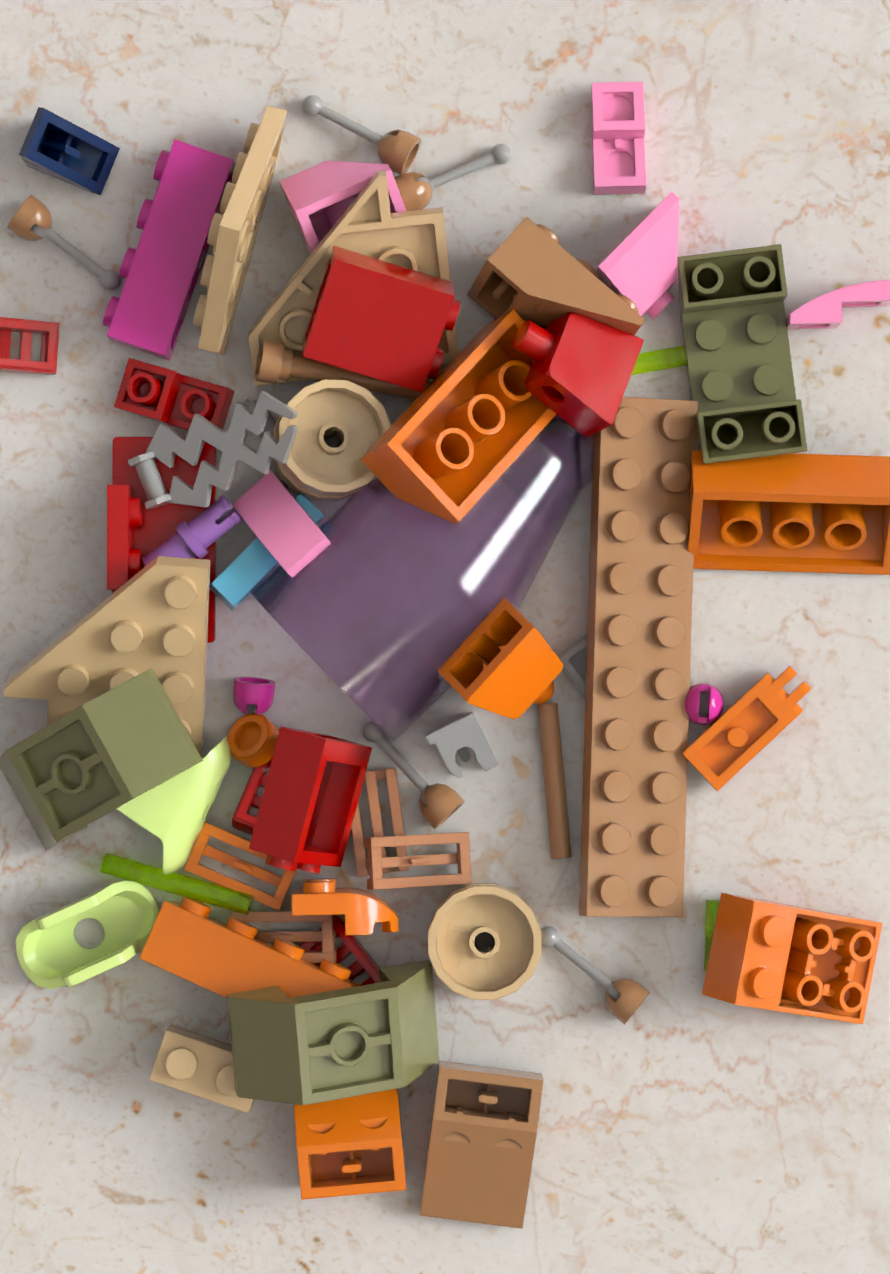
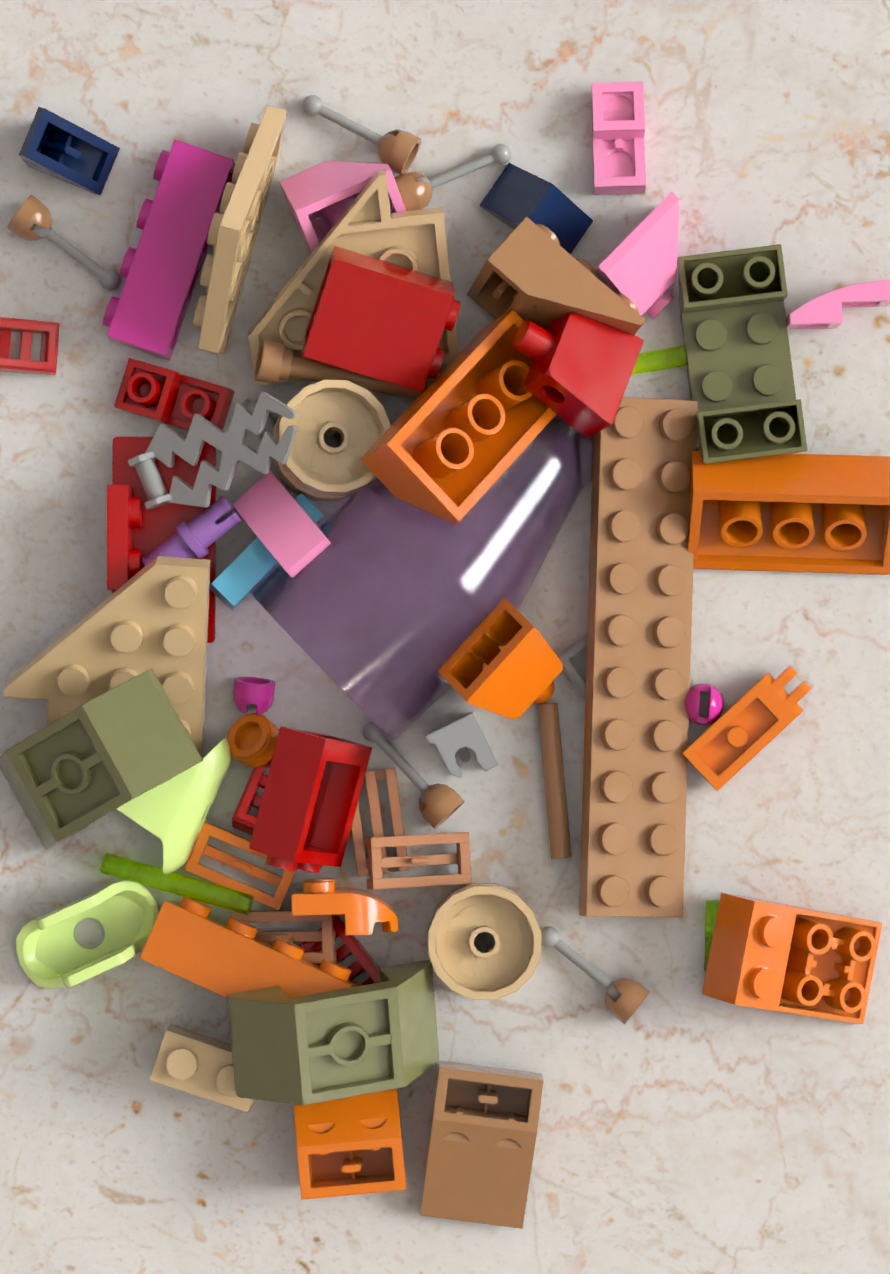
none -> dark blue slope [480,163,593,254]

